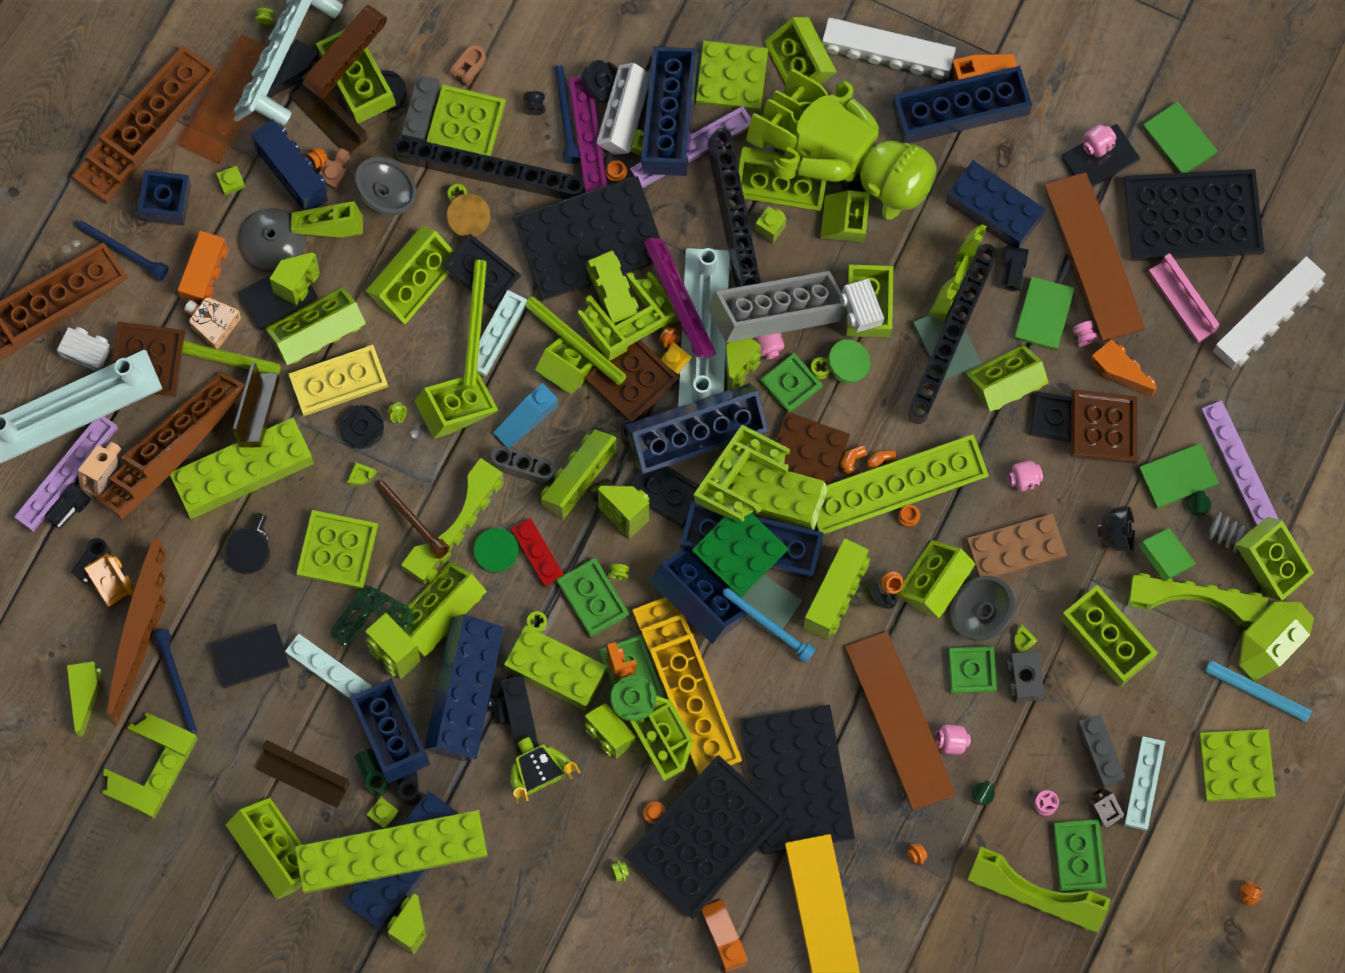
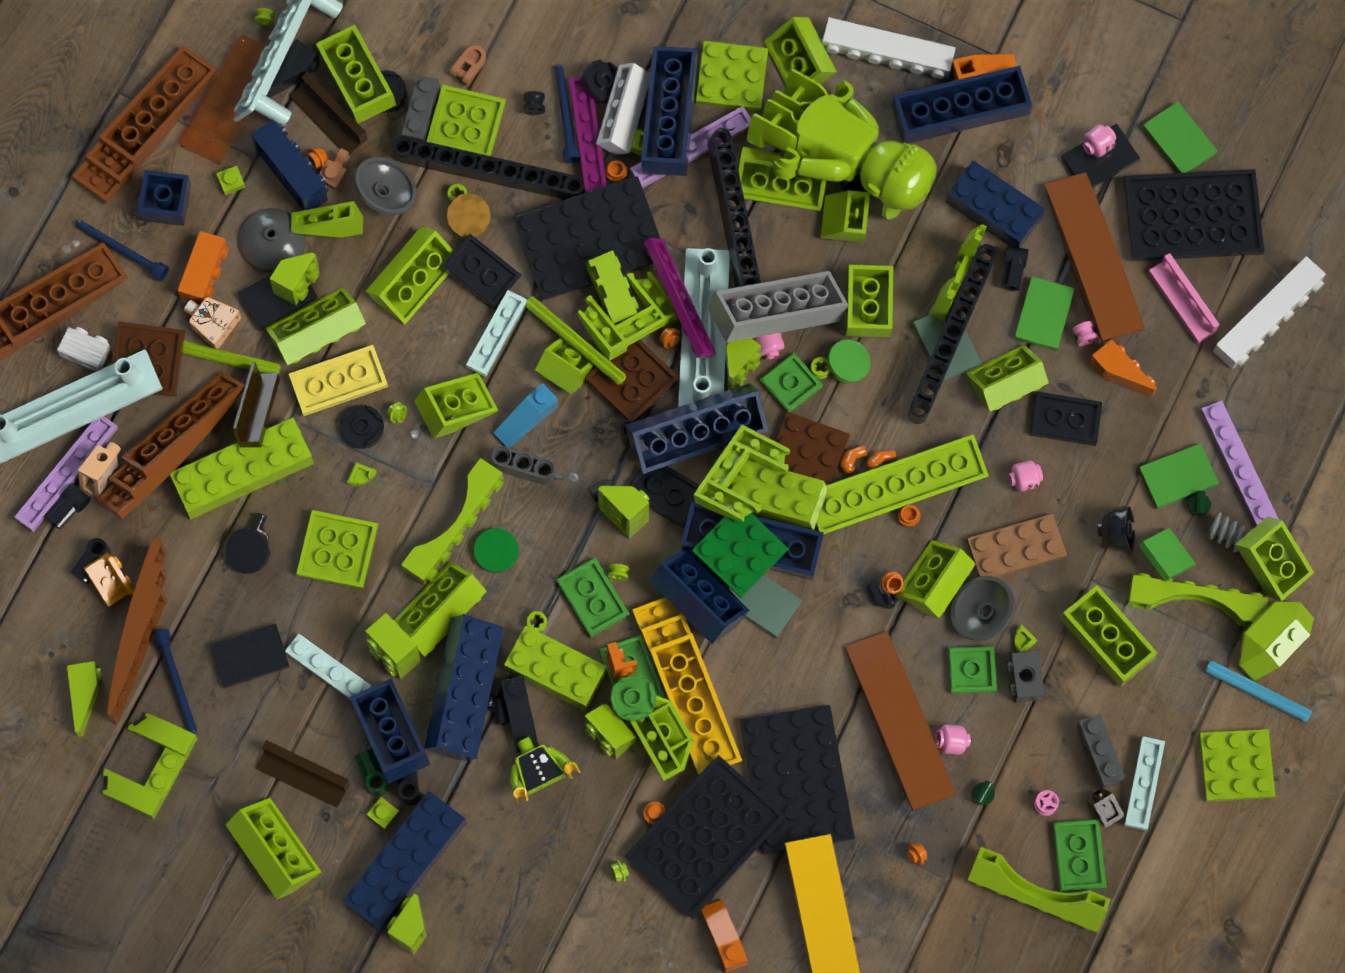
lime plate [295,810,488,894] -> none
reddish brown beam [303,5,387,98] -> none
clear green beam [331,585,414,645] -> none
reddish brown piece [377,481,450,559] -> none
lime axle [464,260,486,388] -> none
red plate [511,518,564,588] -> none
lime slope [540,430,617,520] -> none
yellow plate [661,342,692,374] -> none
dark azure piece [723,588,816,663] -> none
lime brick [755,206,787,244] -> none
lime brick [803,538,871,640] -> none
white brick [840,279,884,333] -> none
reddish brown plate [1071,389,1137,463] -> none
orange plate [1239,881,1263,905] -> none

